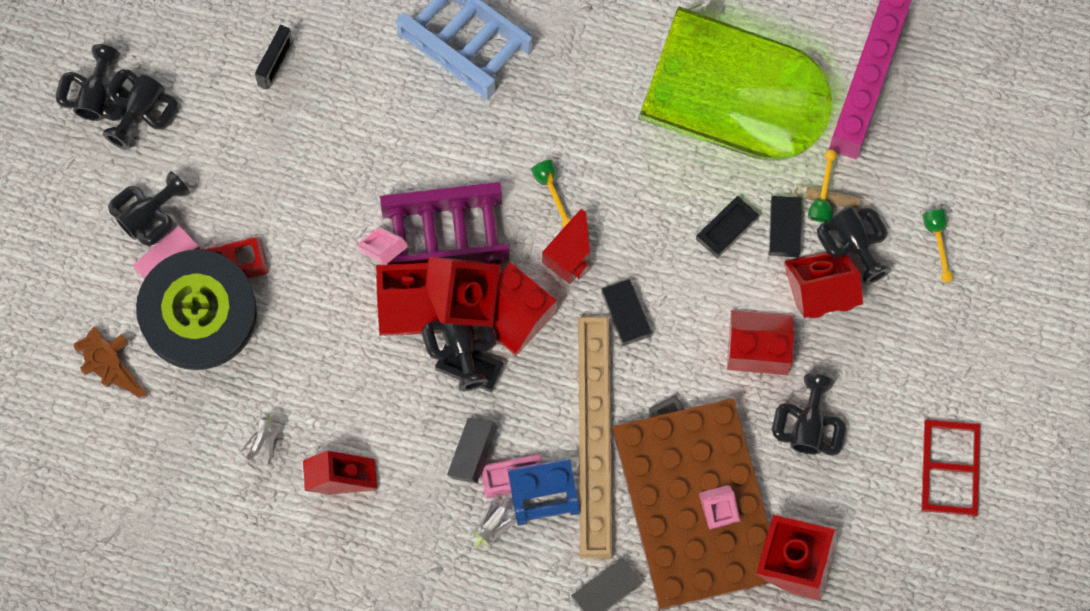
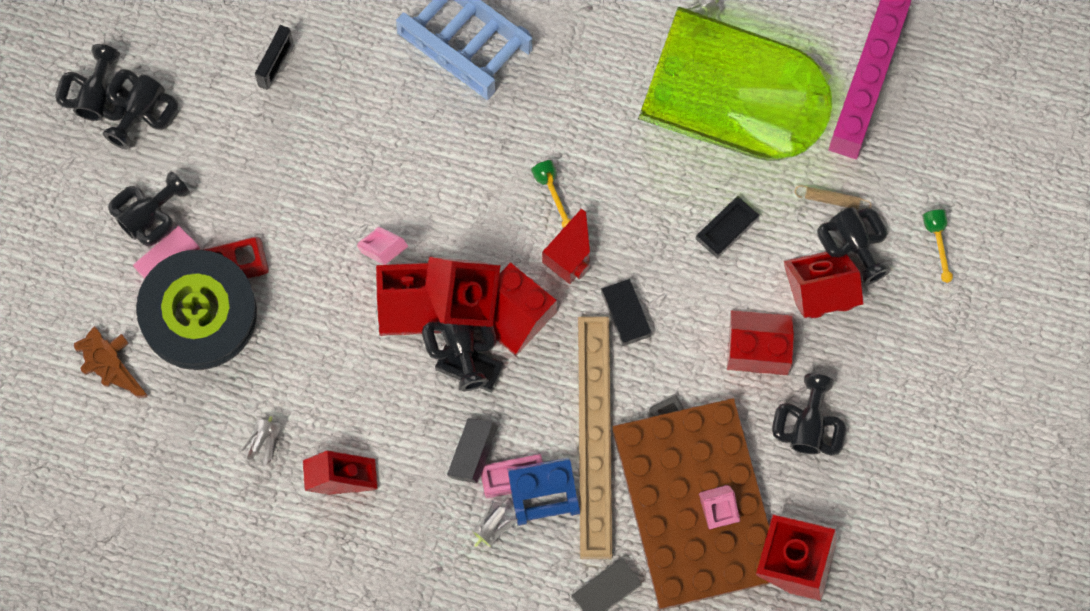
magenta fence [380,182,510,265] -> none
black tile [768,196,802,258] -> none
hinge [808,150,837,223] -> none
red window [921,420,981,517] -> none

